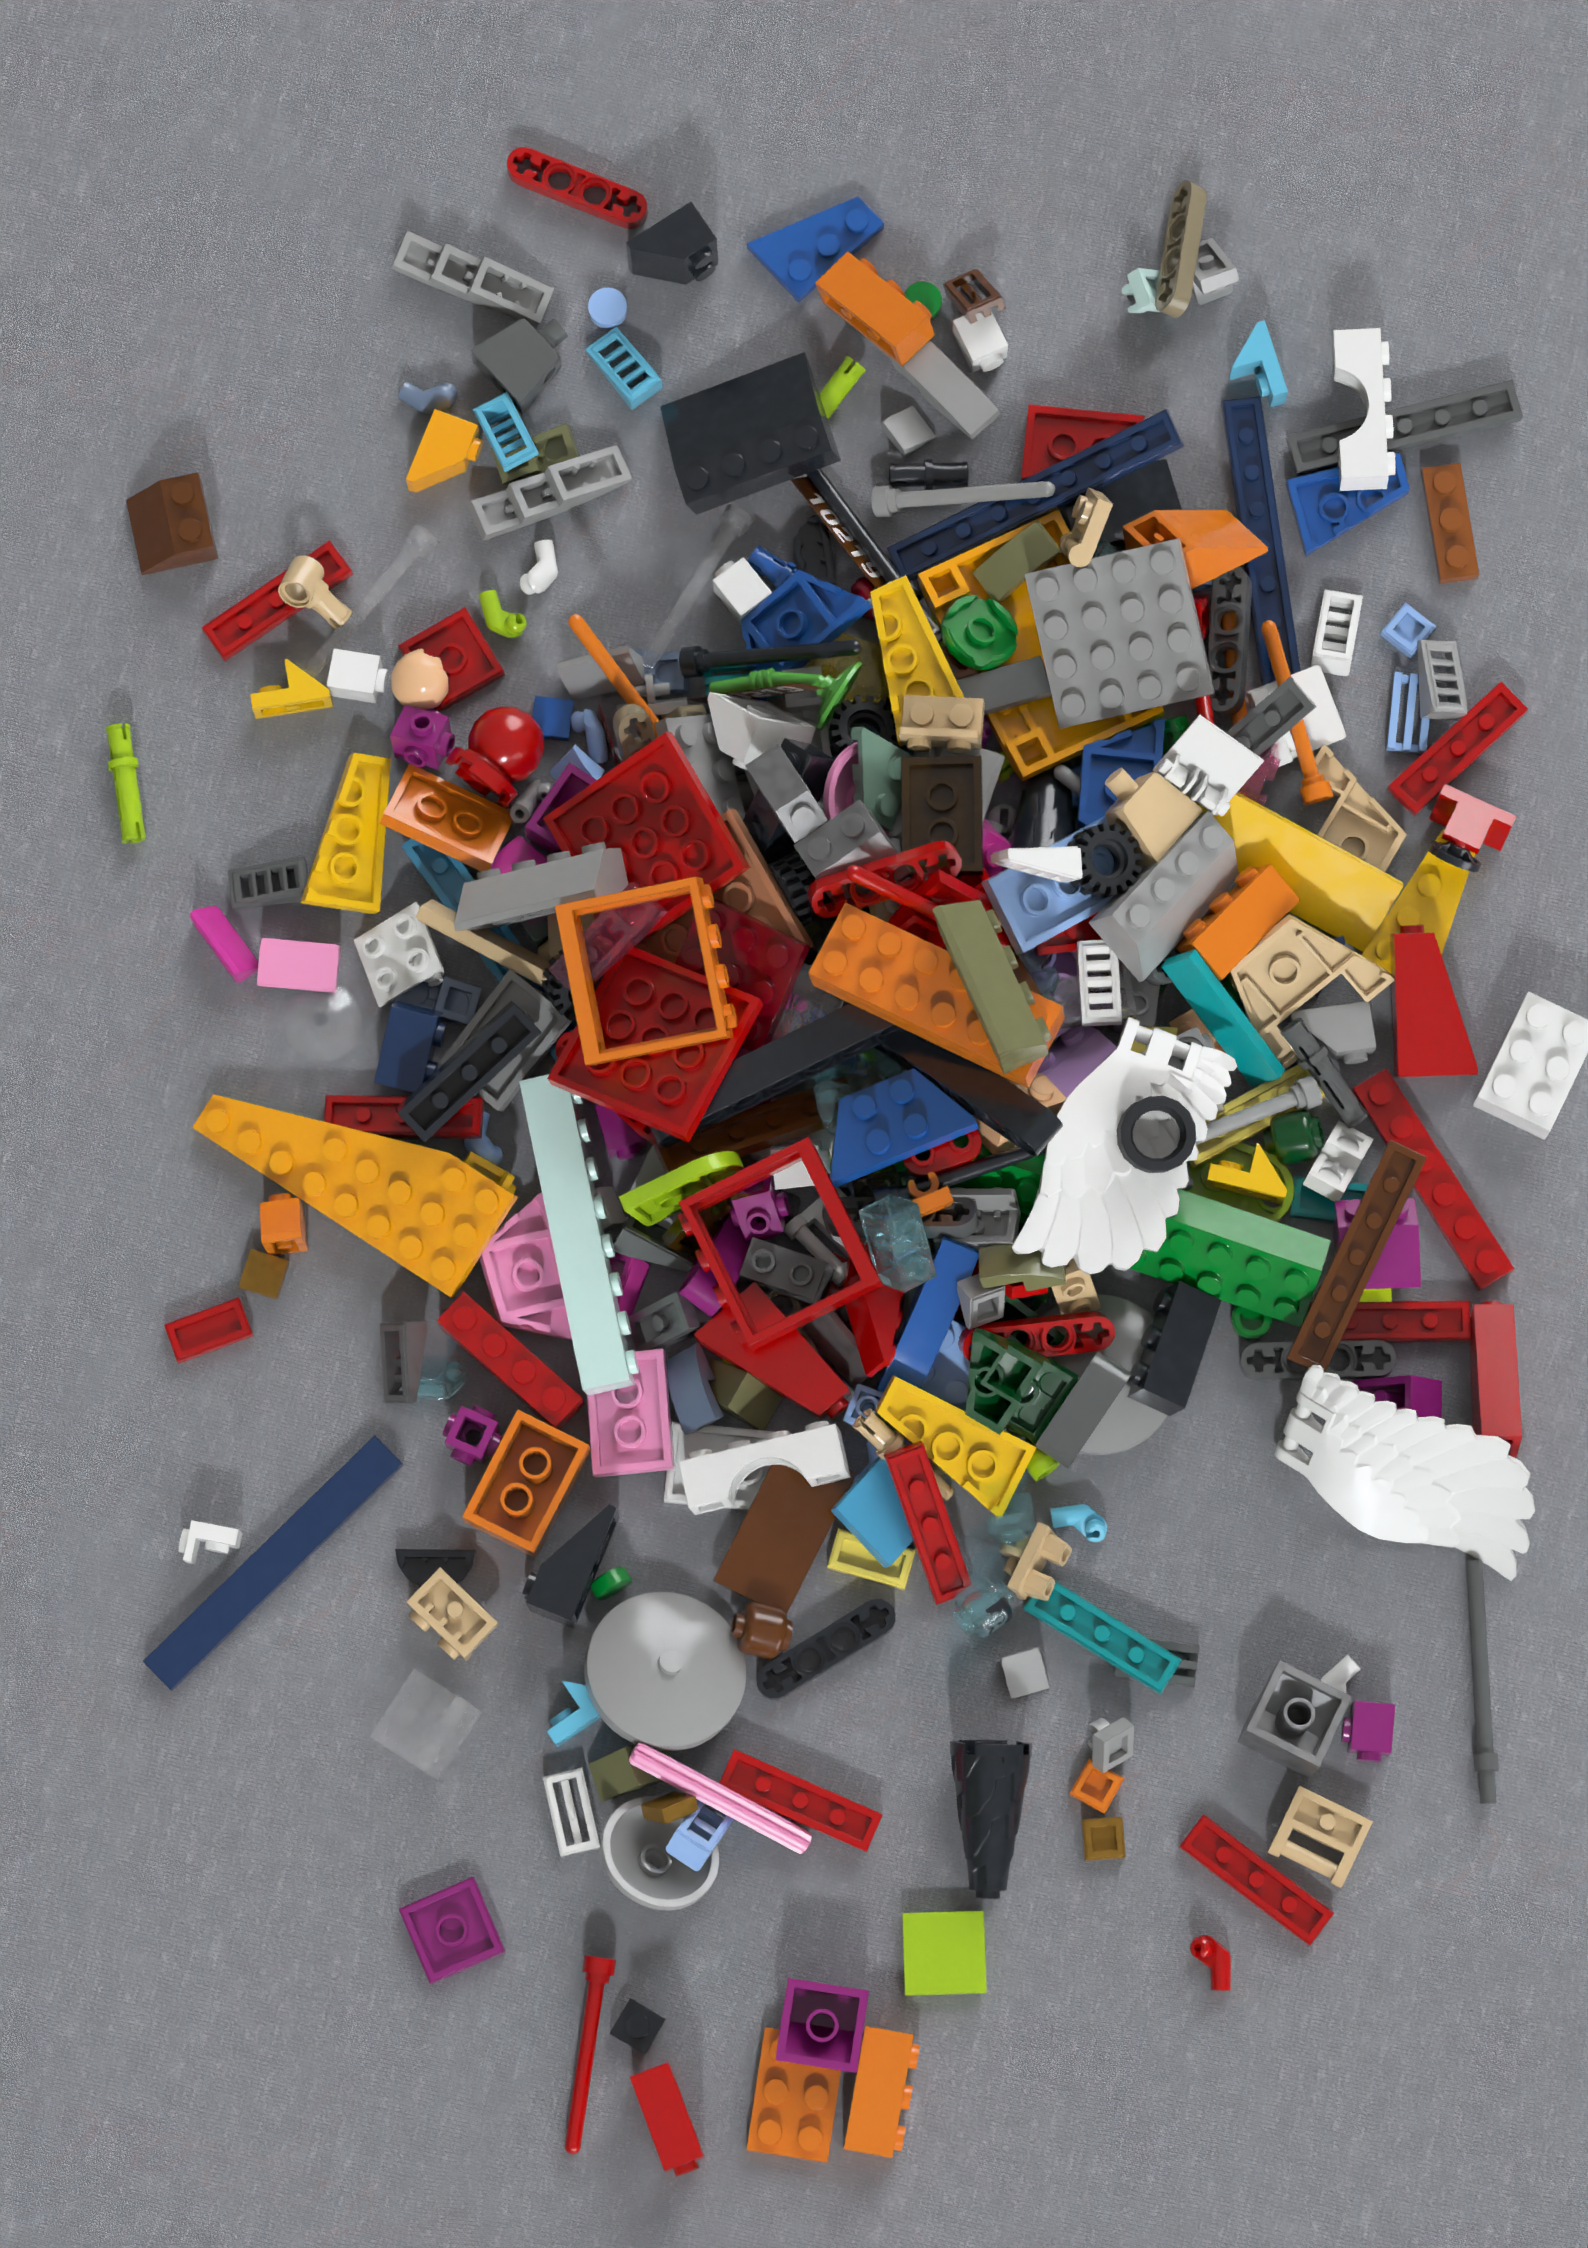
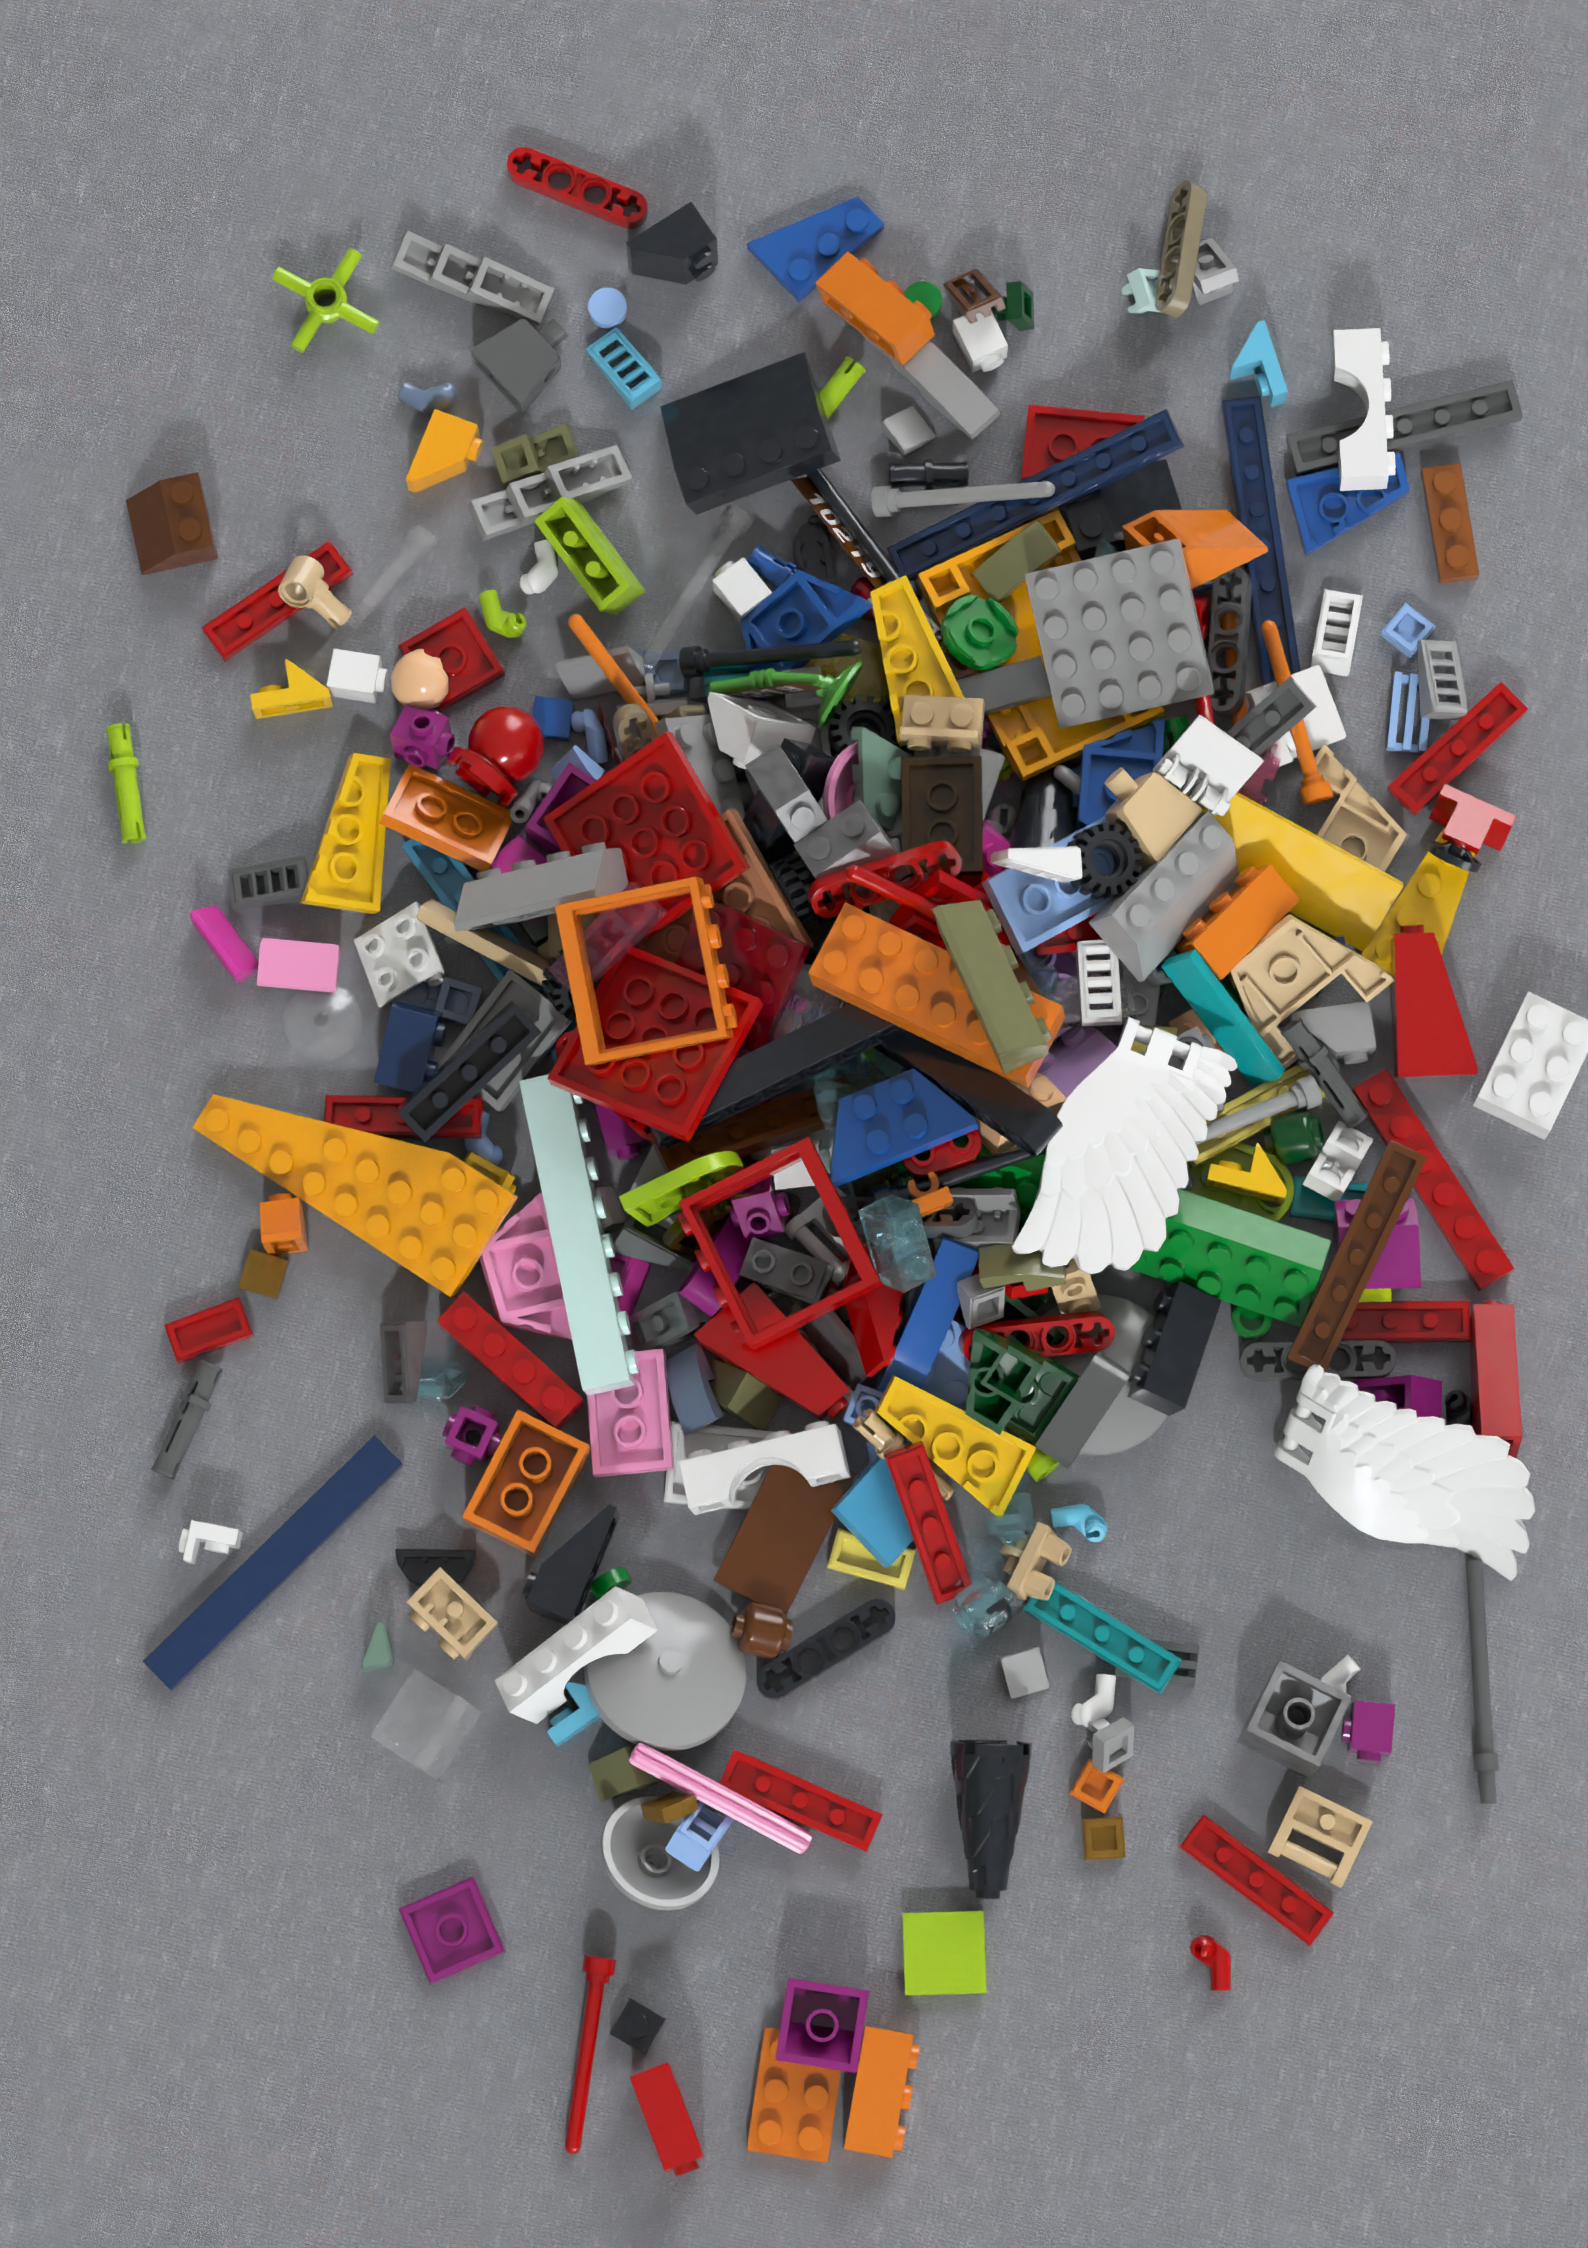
medium azure slope [473,392,539,472] -> none
white tile [543,1768,600,1857] -> none
tan plate [1059,488,1113,568] -> none
black tyre [1117,1096,1196,1173] -> none
none -> dark grey pin [151,1359,223,1480]
none -> lime bar [272,248,380,353]
none -> sand green slope [361,1623,395,1672]
none -> white arch [495,1586,658,1724]
none -> lime brick [534,496,646,616]
none -> dark green tile [991,281,1034,331]
none -> white arm [1071,1674,1116,1727]
none -> black arm [1445,1390,1472,1426]

